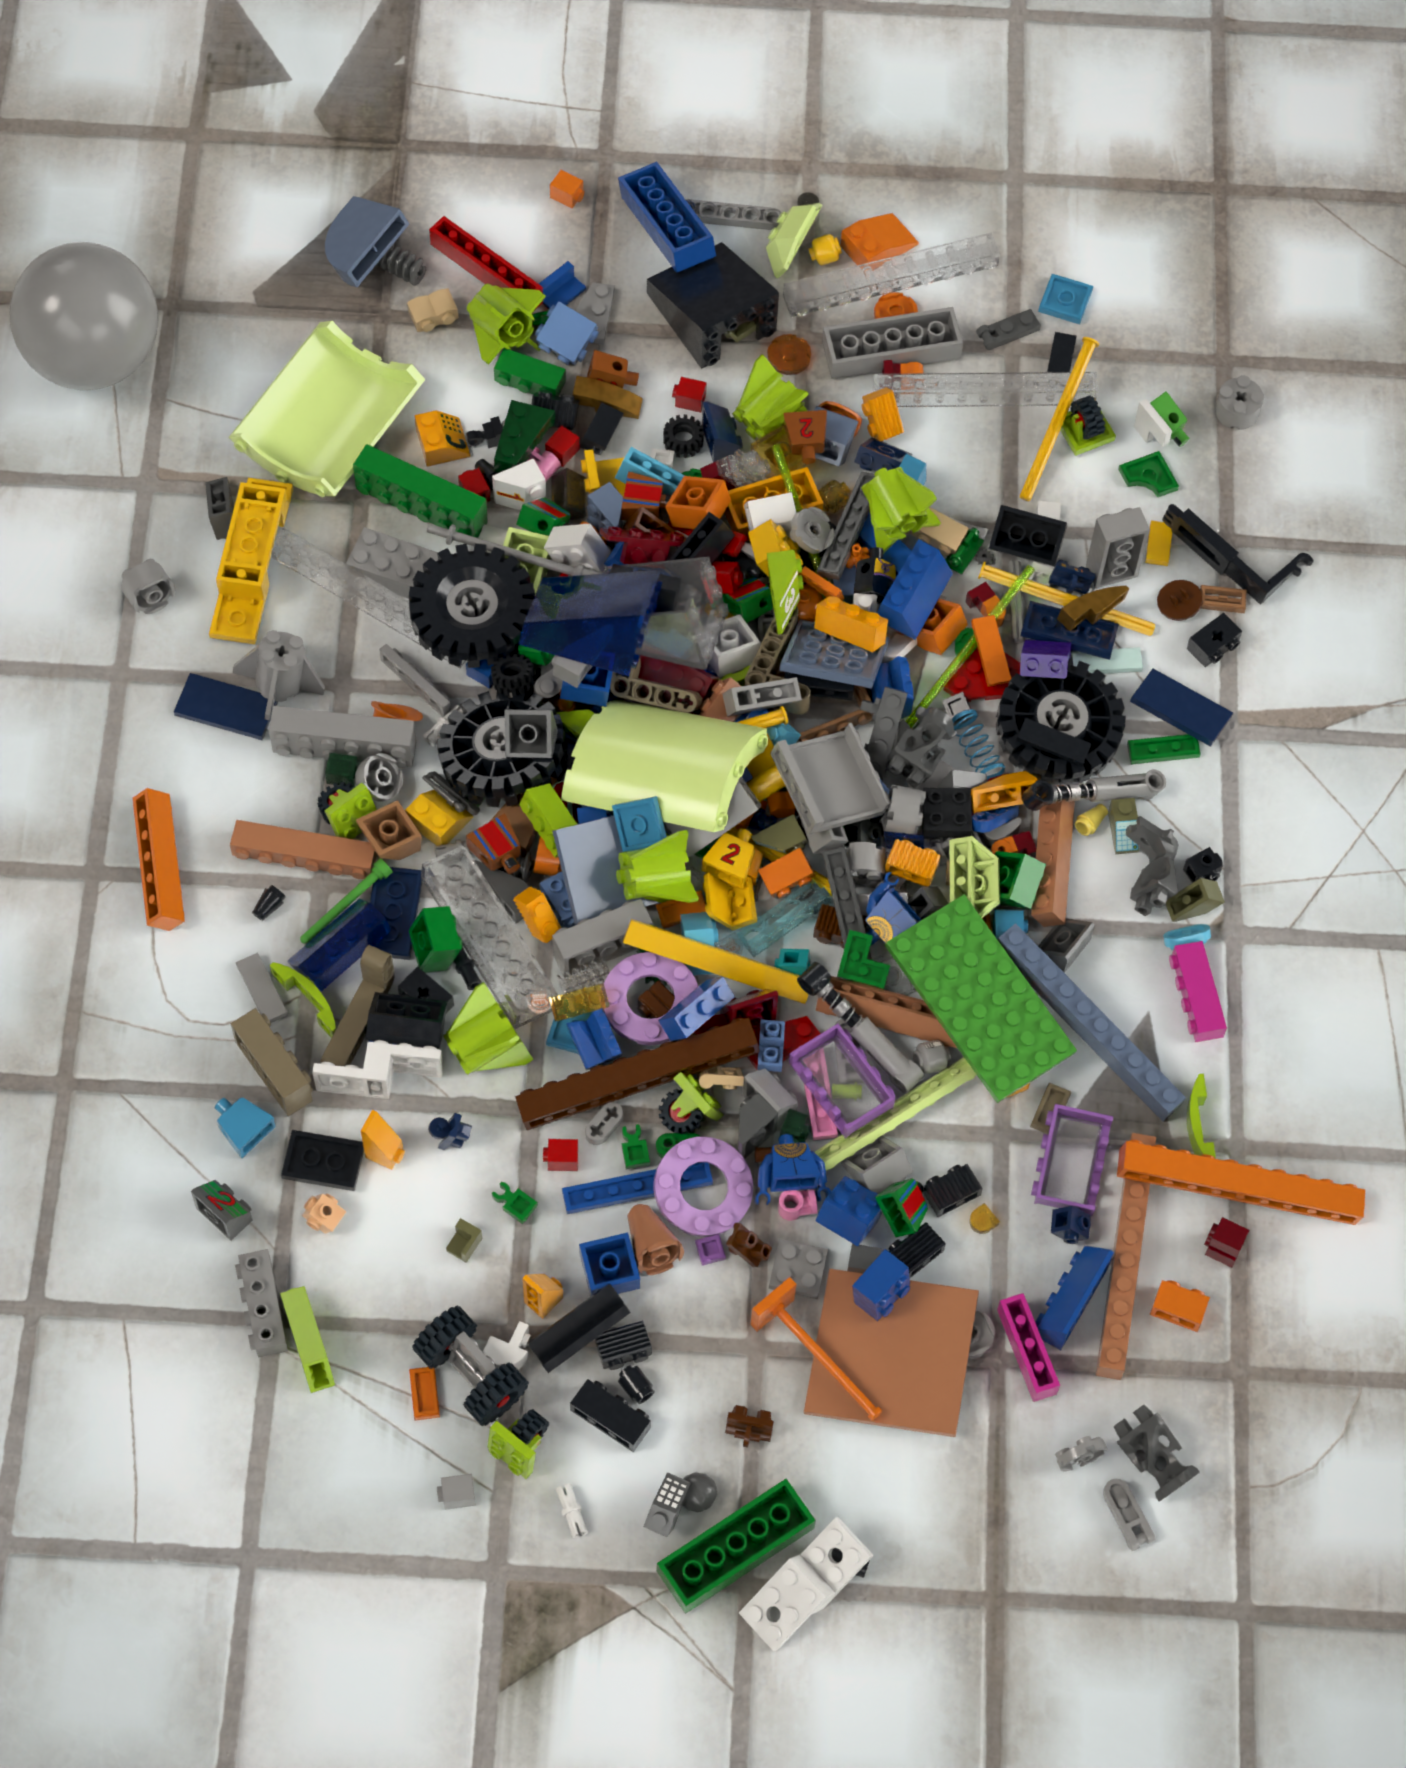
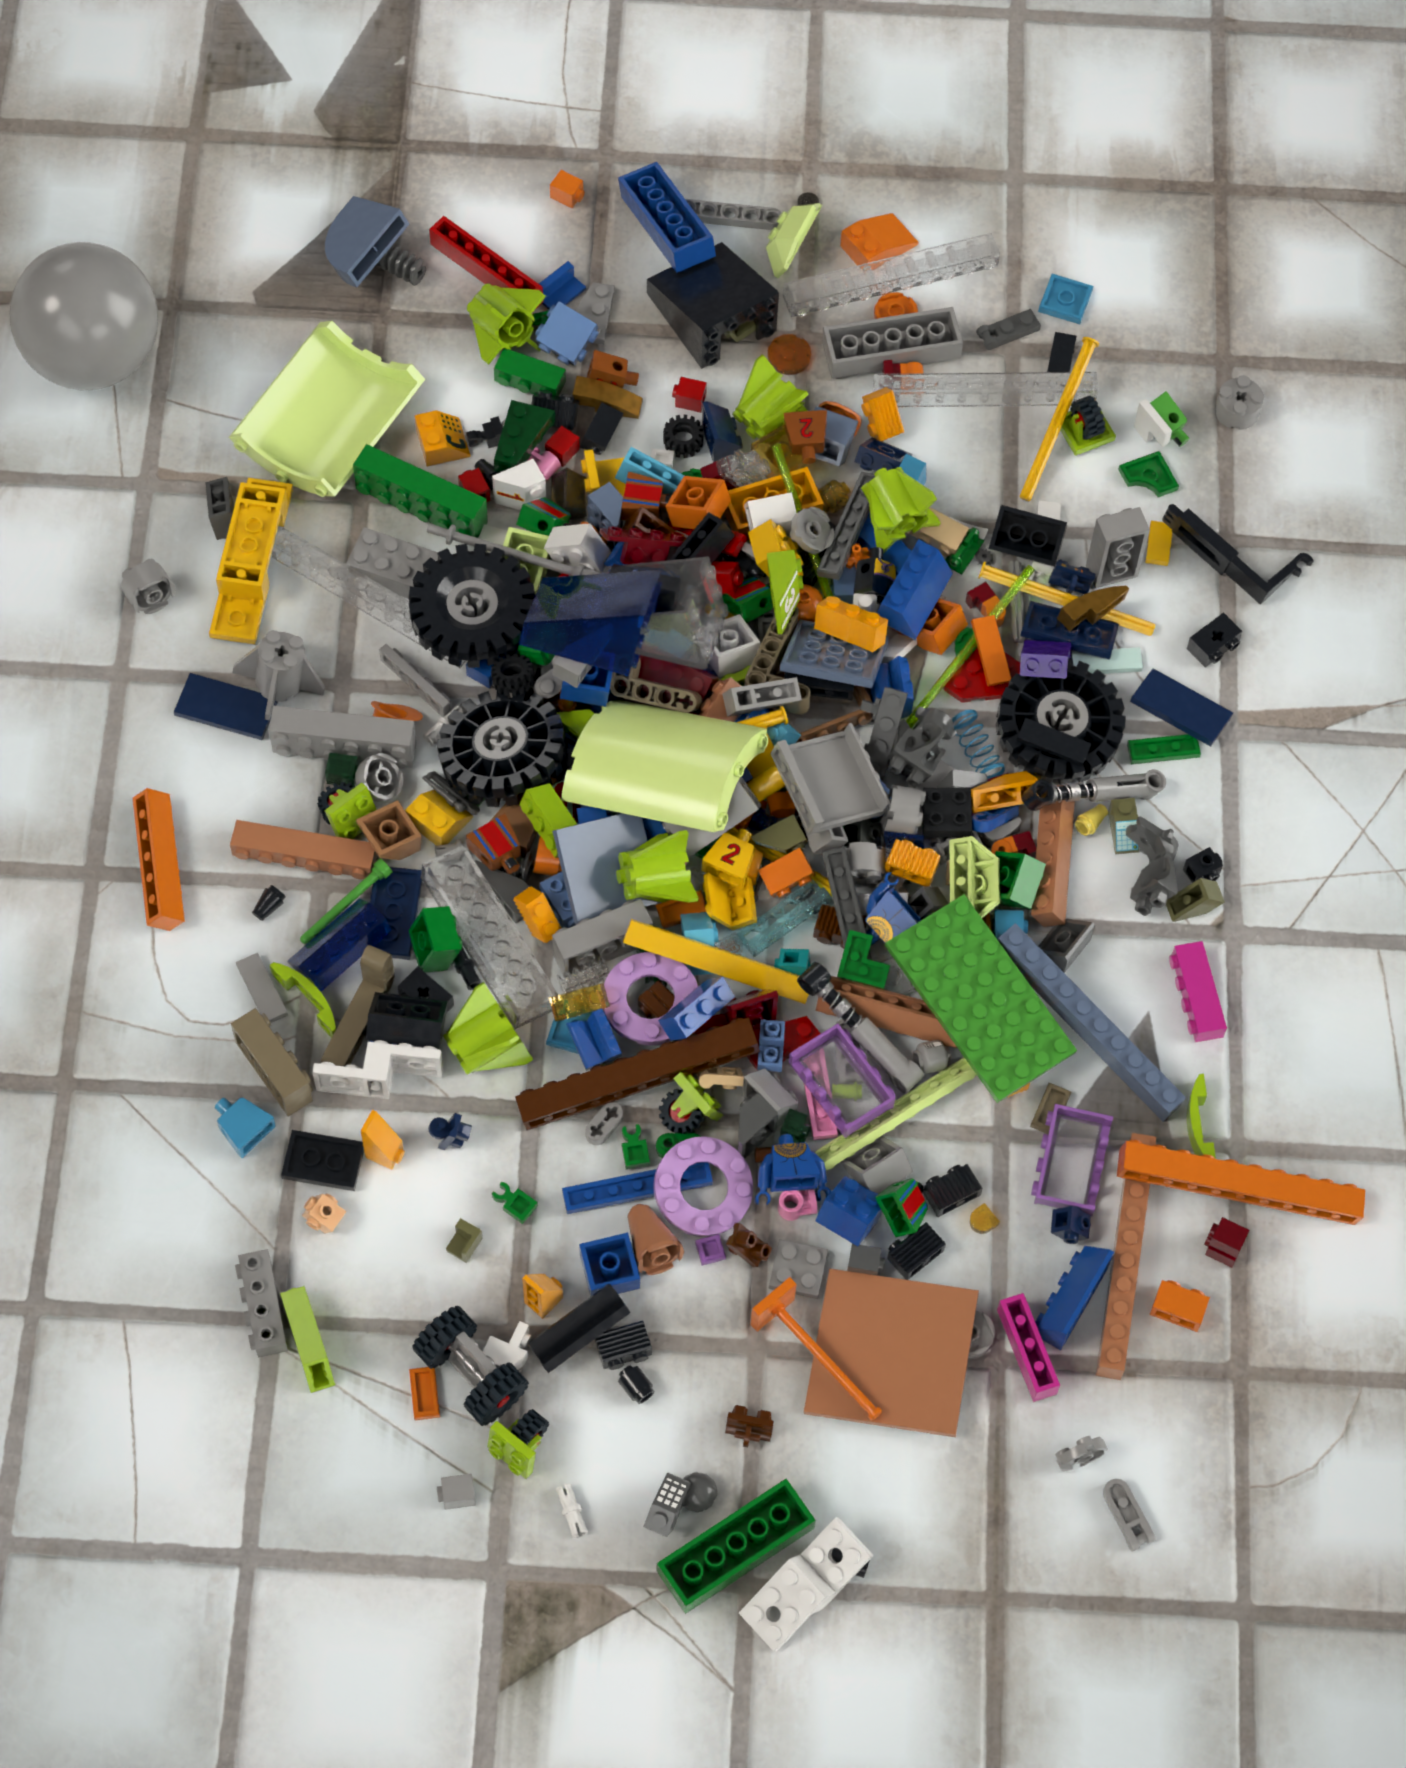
dark grey slope [191,1180,253,1241] -> none
tan brick [407,288,459,332] -> none
dark grey slope [505,709,558,758] -> none
clear tile [526,987,552,1014] -> none
red brick [543,1139,578,1171] -> none
black brick [570,1379,651,1452] -> none
dark azure tile [612,796,666,852] -> none
orange tile [800,566,844,601] -> none
yellow head [808,234,842,266] -> none
blue brick [852,1249,910,1321] -> none
plate [942,692,973,723] -> none
dark grey hips [1114,1404,1200,1502] -> none
reddish brown piece [1157,580,1203,621] -> none
medium azure plate [1163,924,1211,950] -> none
medium nougat tile [1200,585,1247,613] -> none

